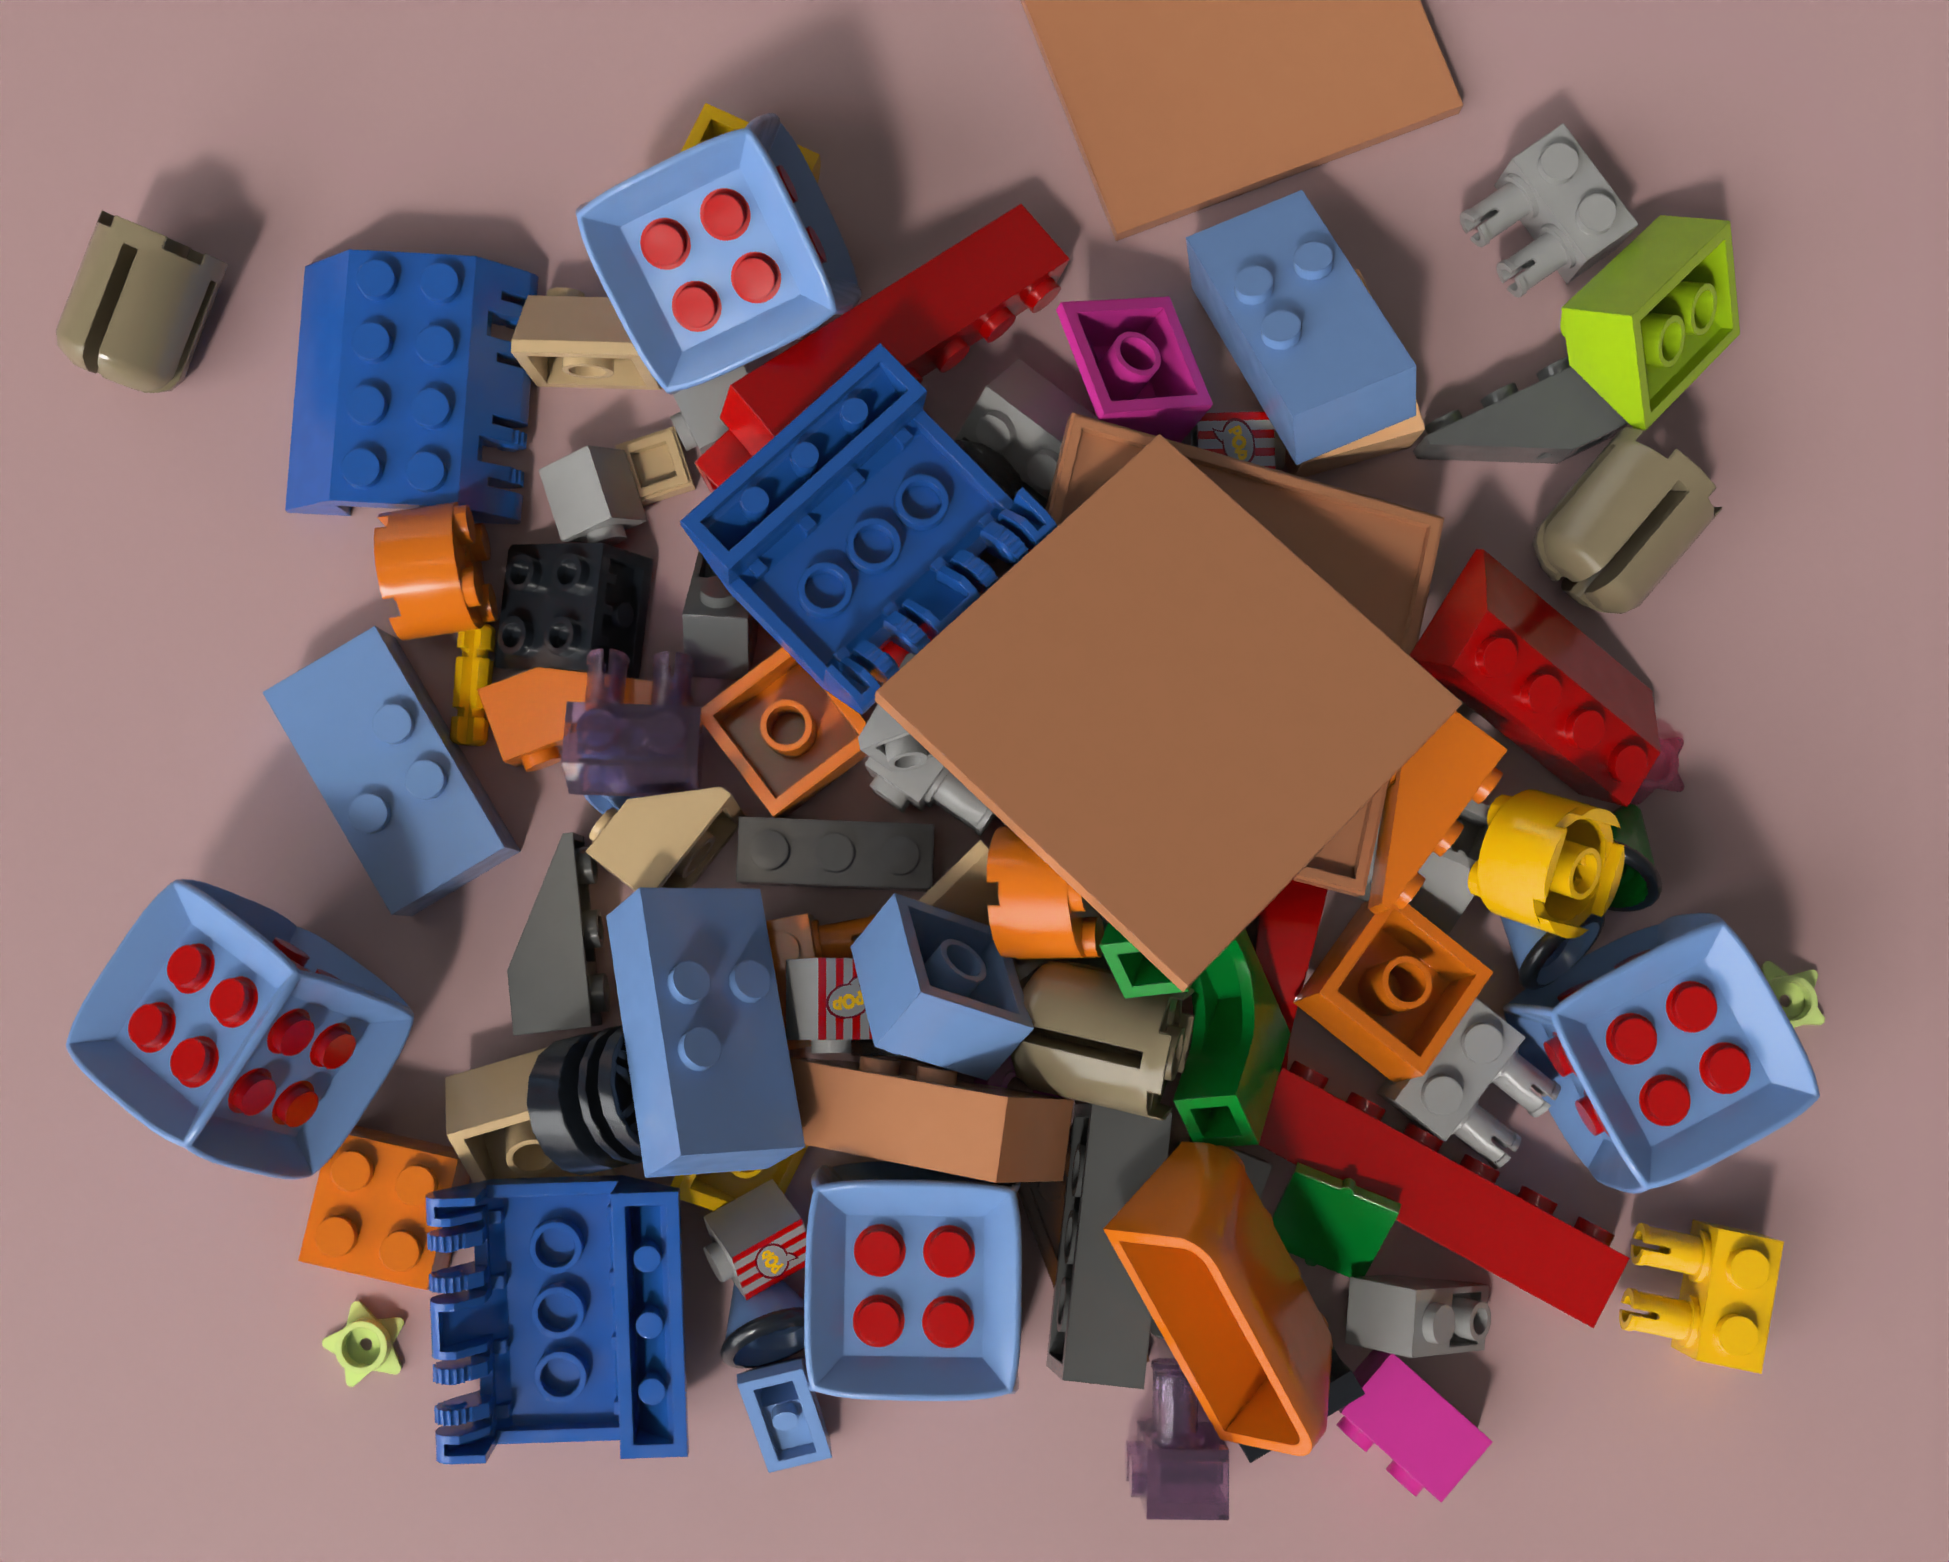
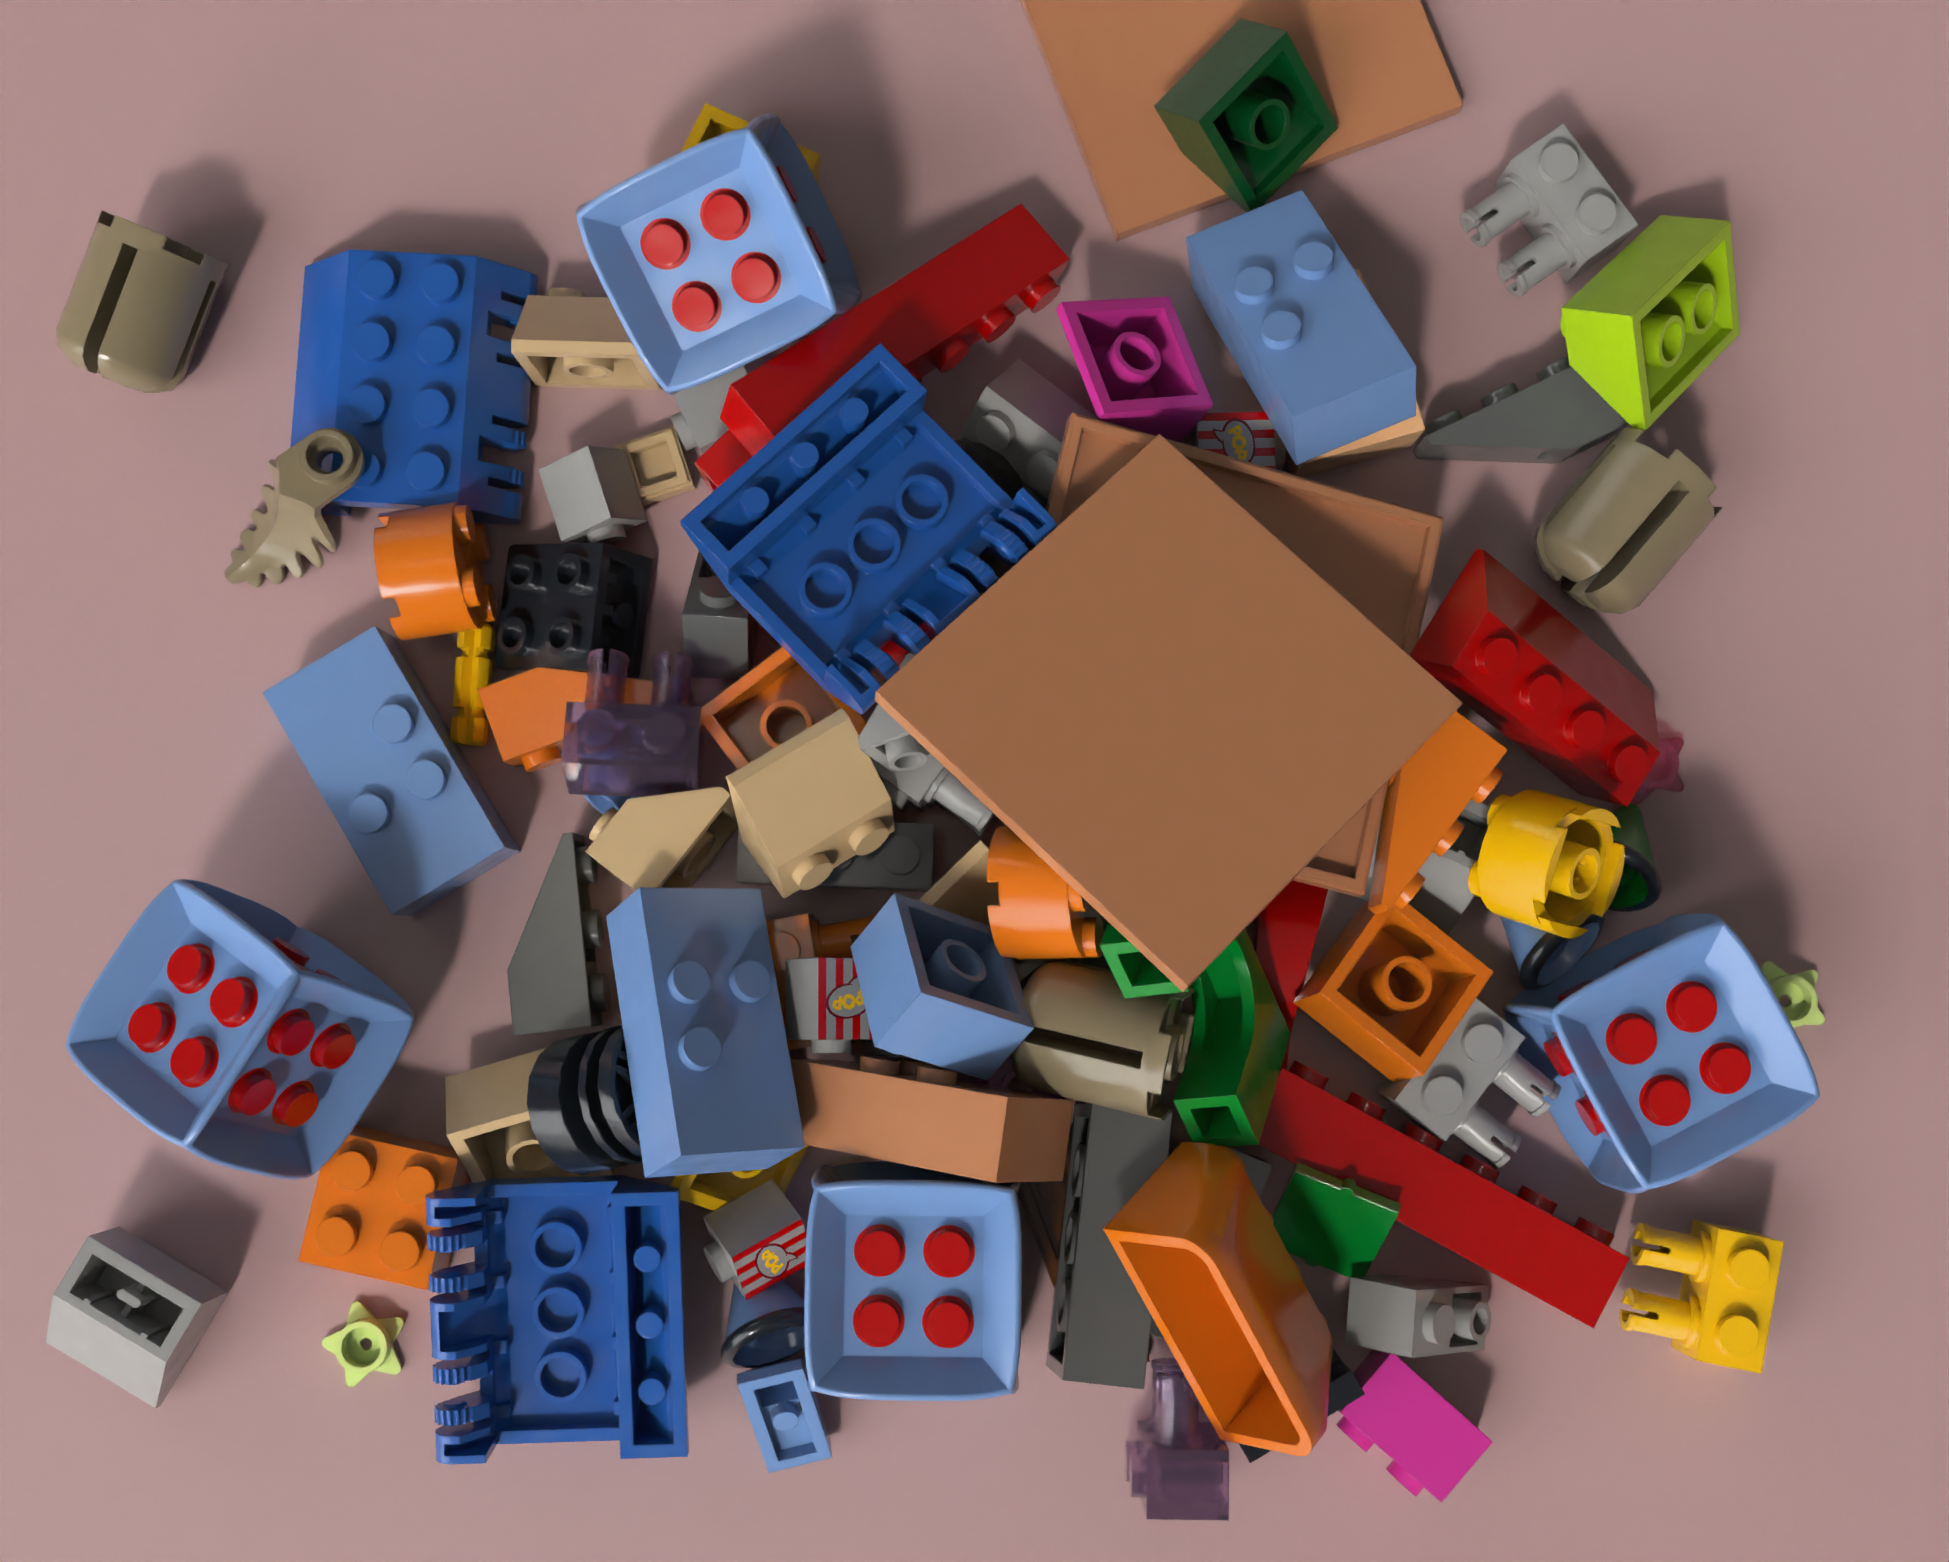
none -> light grey slope [46,1226,229,1408]
none -> dark tan plant [225,428,365,588]
none -> tan slope [726,708,895,899]
none -> dark green slope [1154,18,1339,212]

